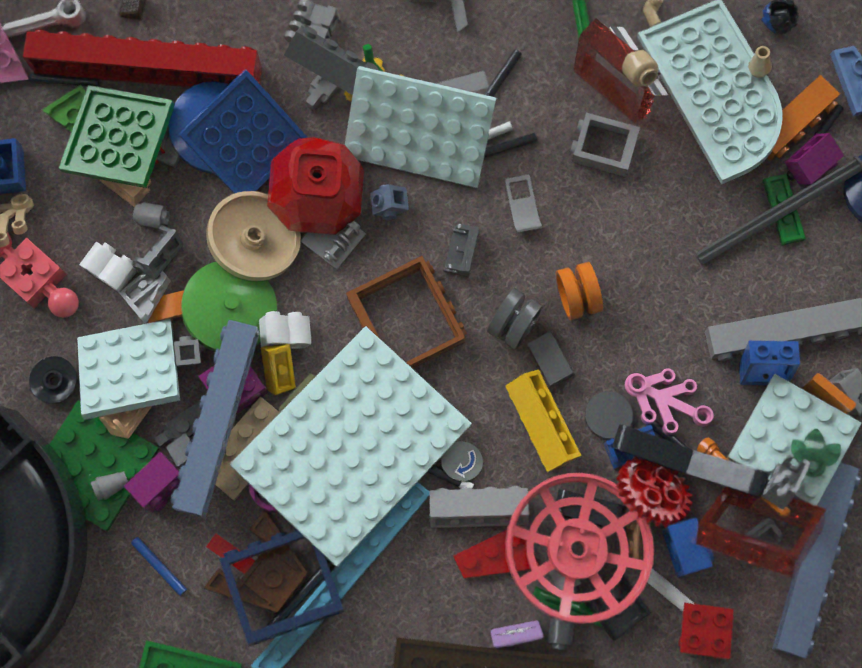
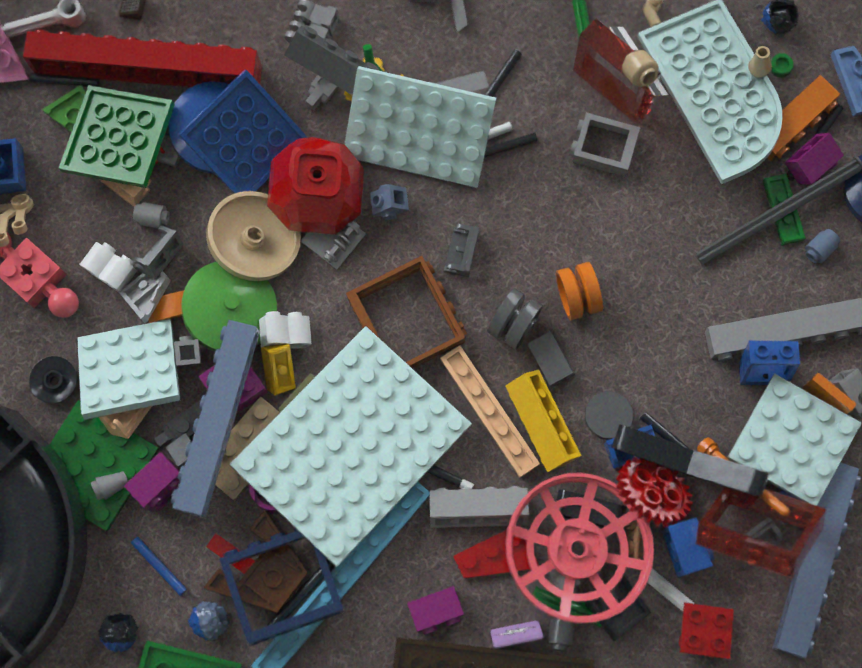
light grey sticker [441,441,483,481] -> none
light grey piece [505,175,542,233] -> none
bright pink plant [625,368,714,436] -> none
dark grey hinge [762,454,810,510] -> none
clear green plate [791,428,841,478] -> none
none -> black piece [98,613,138,652]
none -> sand blue piece [188,601,229,640]
none -> magenta brick [407,586,464,635]
none -> light nougat plate [440,345,540,478]
none -> green tile [771,53,794,77]
none -> sand blue brick [805,229,840,263]

